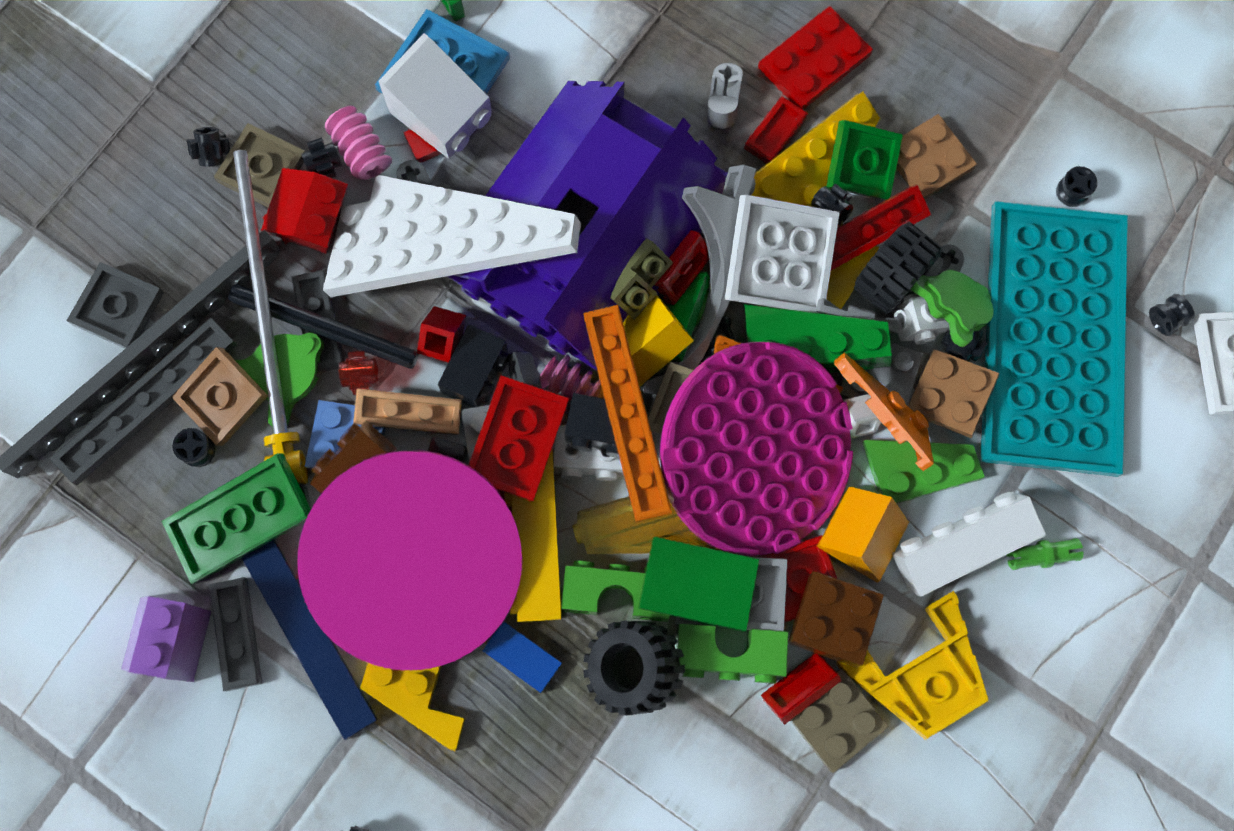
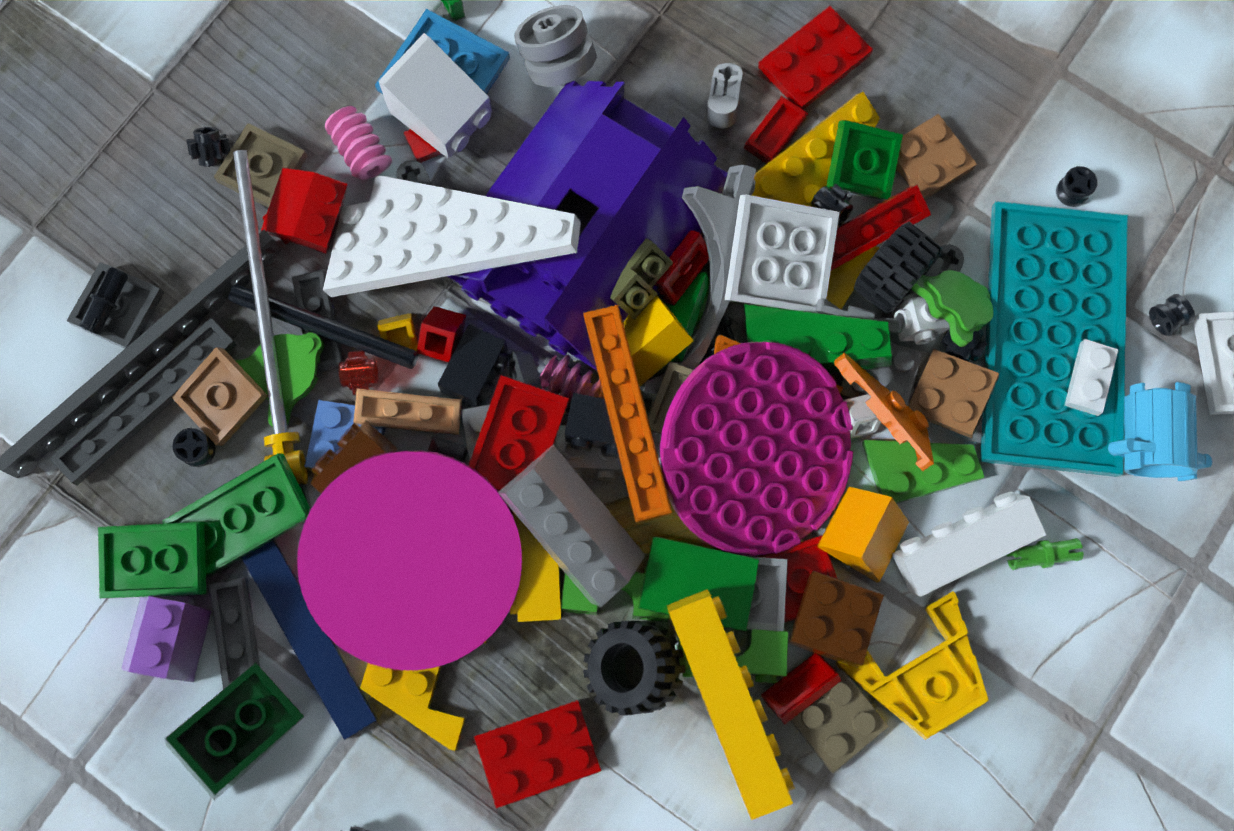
black gear [301,137,342,178] -> none
blue tile [483,621,562,693] -> none
none -> black axle [78,267,128,336]
none -> green tile [98,522,206,599]
none -> dark green slope [165,663,304,801]
none -> yellow slope [377,313,418,351]
none -> red plate [474,700,601,808]
none -> light grey slope [498,445,645,607]
none -> light grey wheel [514,5,597,87]
none -> yellow brick [667,589,795,820]
none -> white plate [1064,339,1118,416]
none -> medium azure container [1108,382,1212,482]

